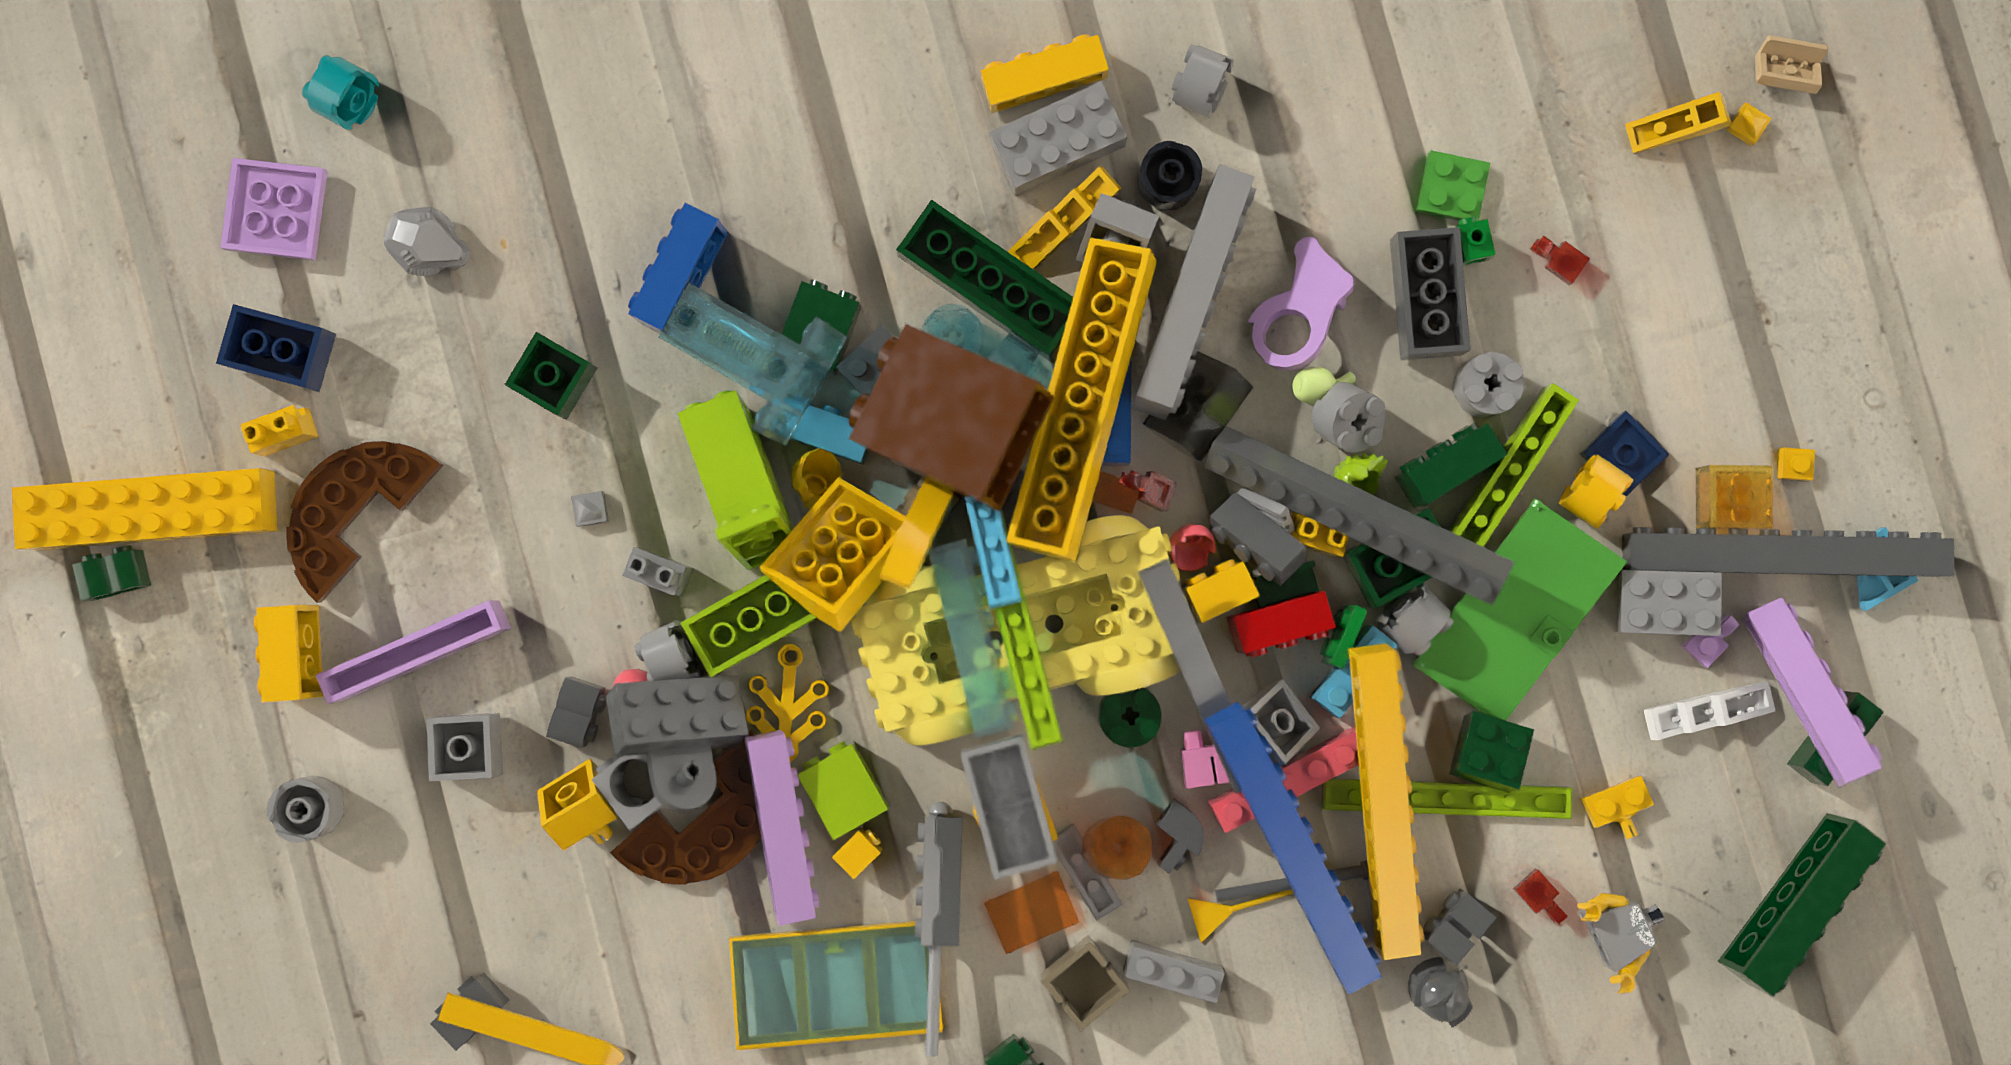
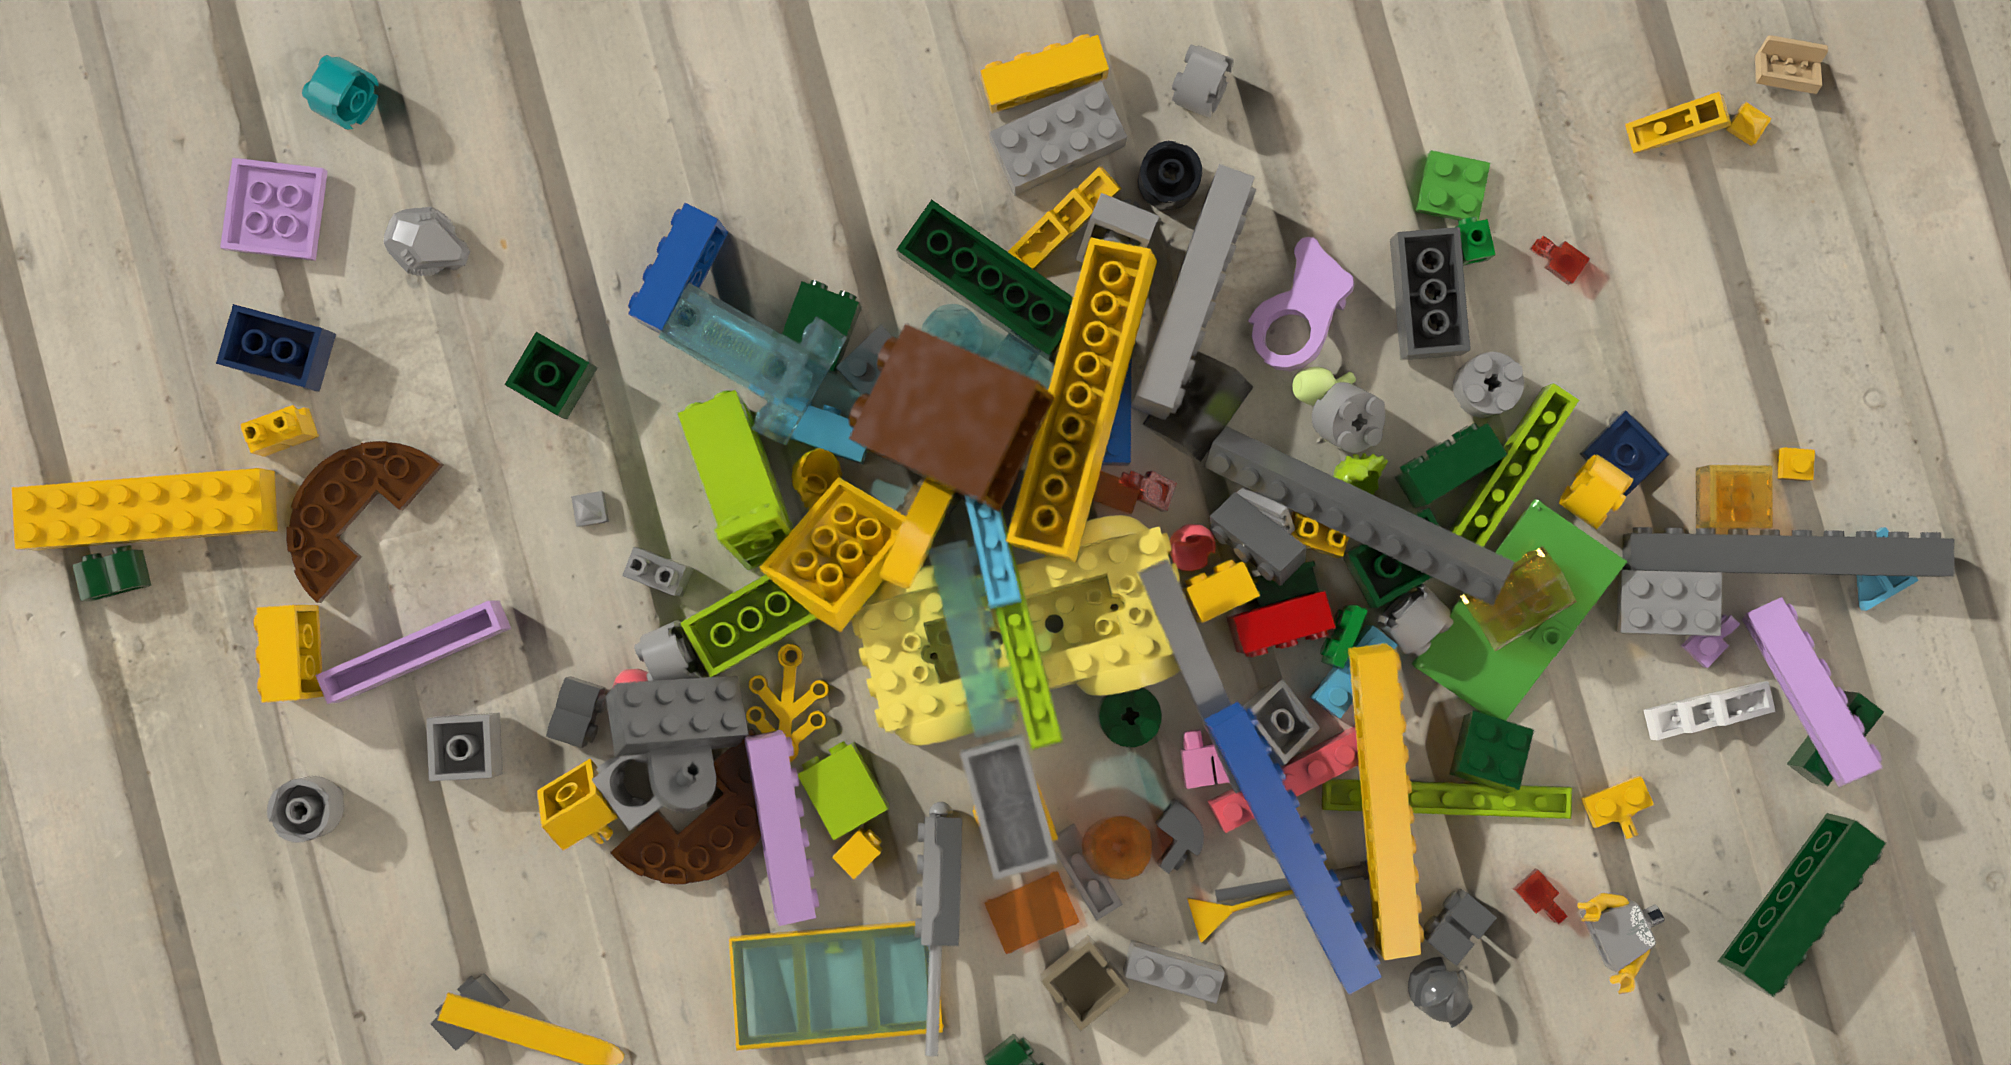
none -> clear yellow slope [1460,546,1577,651]

